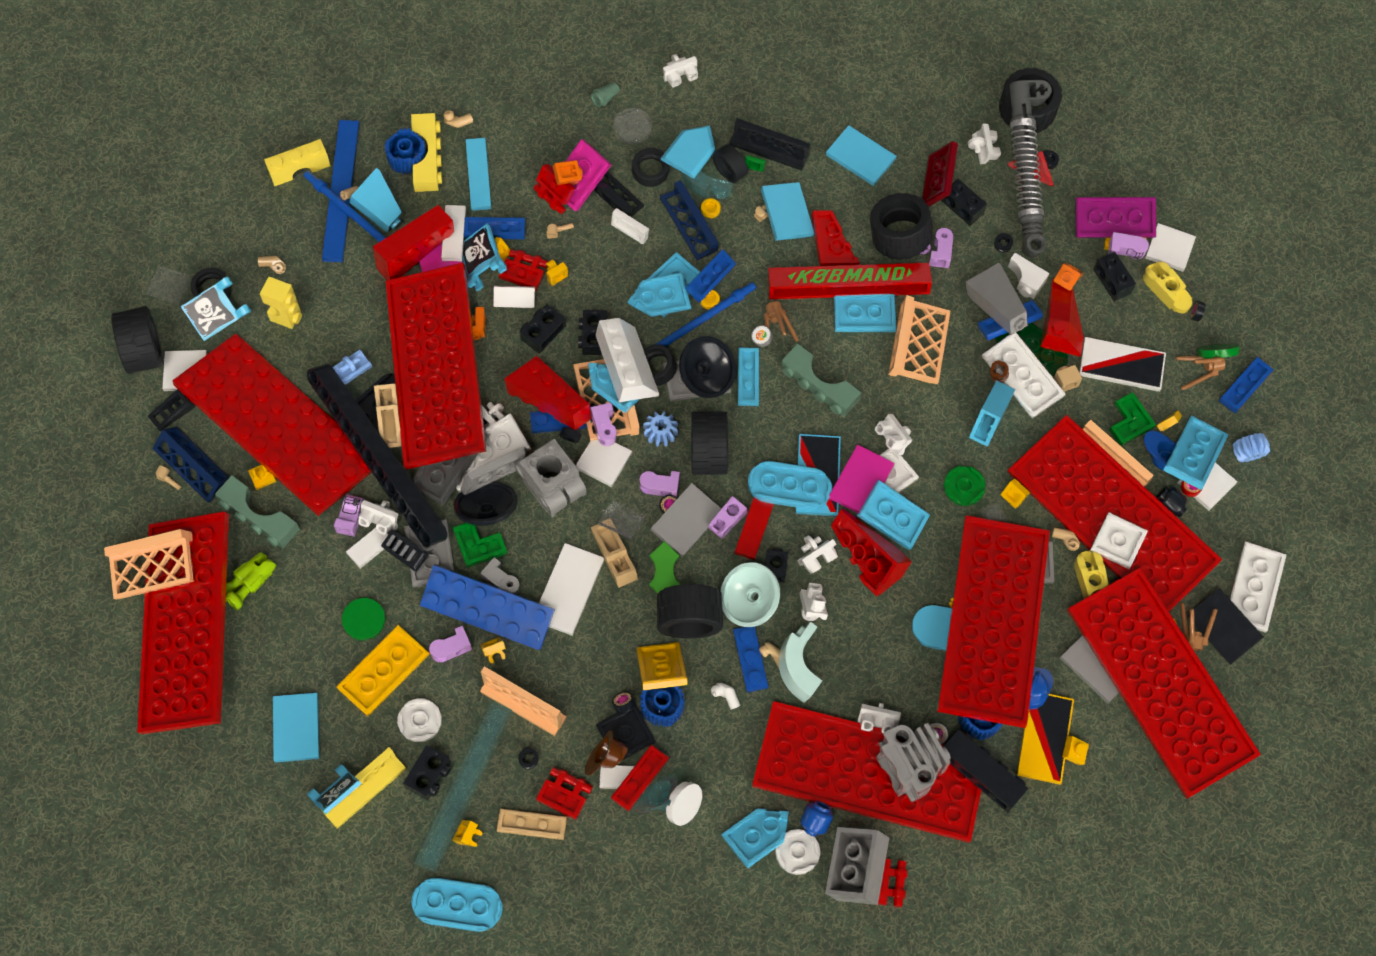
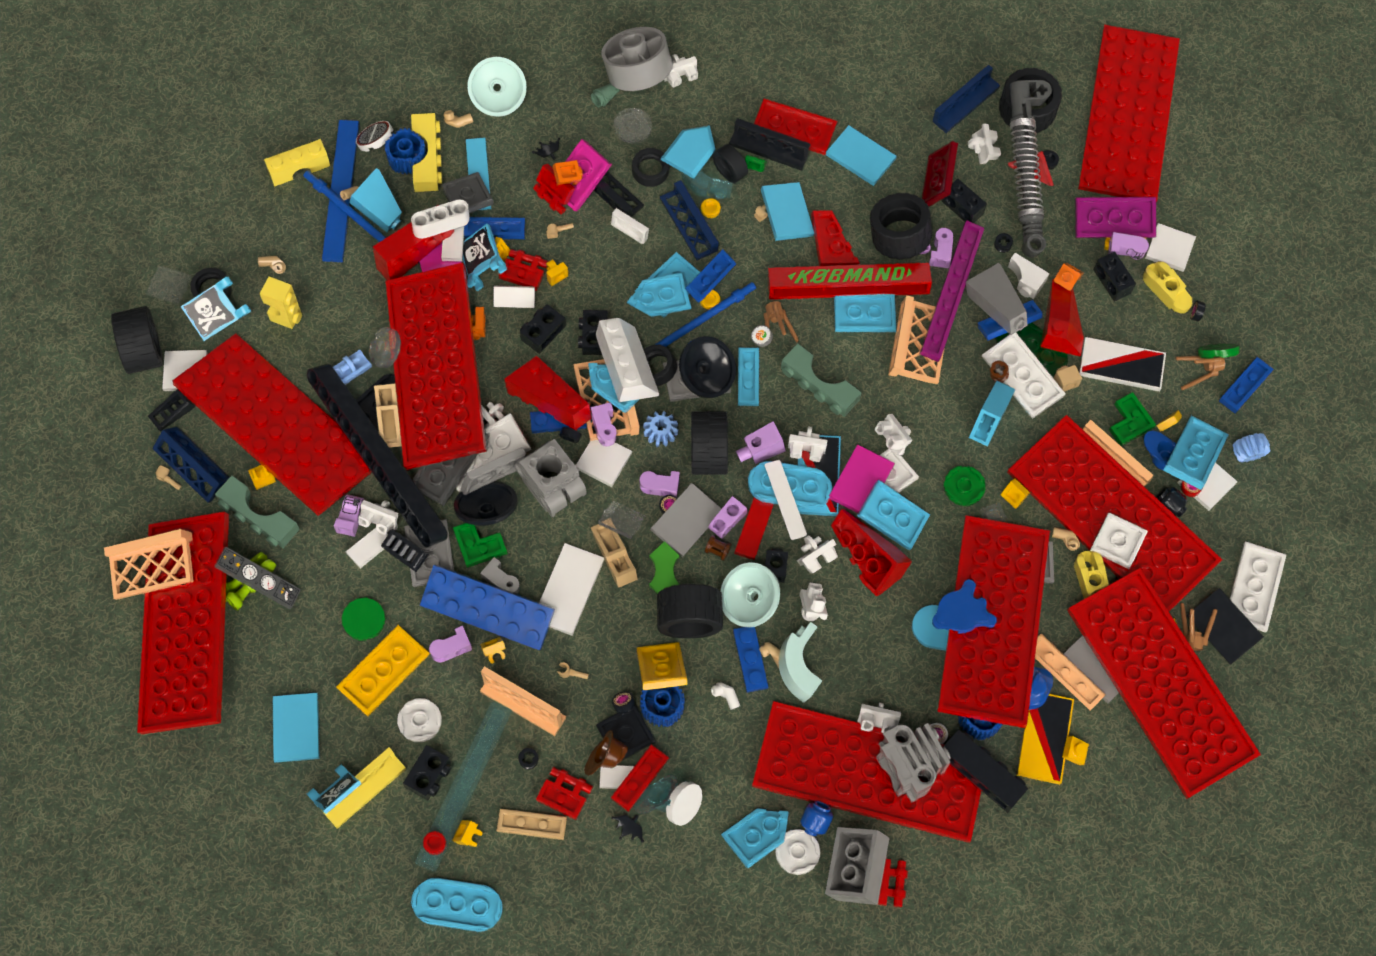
none -> dark grey tile [214,547,301,609]
none -> tile [356,121,393,152]
none -> clear tile [369,327,401,368]
none -> white beam [411,199,470,239]
none -> red tile [423,831,446,855]
none -> dark grey tile [441,172,494,213]
none -> light aqua dish [468,57,526,117]
none -> black piece [532,138,560,160]
none -> tan hand [557,662,589,679]
none -> light grey piece [601,27,673,91]
none -> black piece [611,815,644,843]
none -> reddish brown bush [705,535,732,561]
none -> lavender torso [736,421,786,464]
none -> red tile [754,99,837,155]
none -> white sticker [765,460,807,540]
none -> white hips [788,426,827,462]
none -> magenta plate [920,220,984,362]
none -> dark blue fence [932,65,1000,134]
none -> blue tile [932,579,997,634]
none -> light nougat tile [1035,634,1106,711]
none -> red plate [1078,24,1180,203]

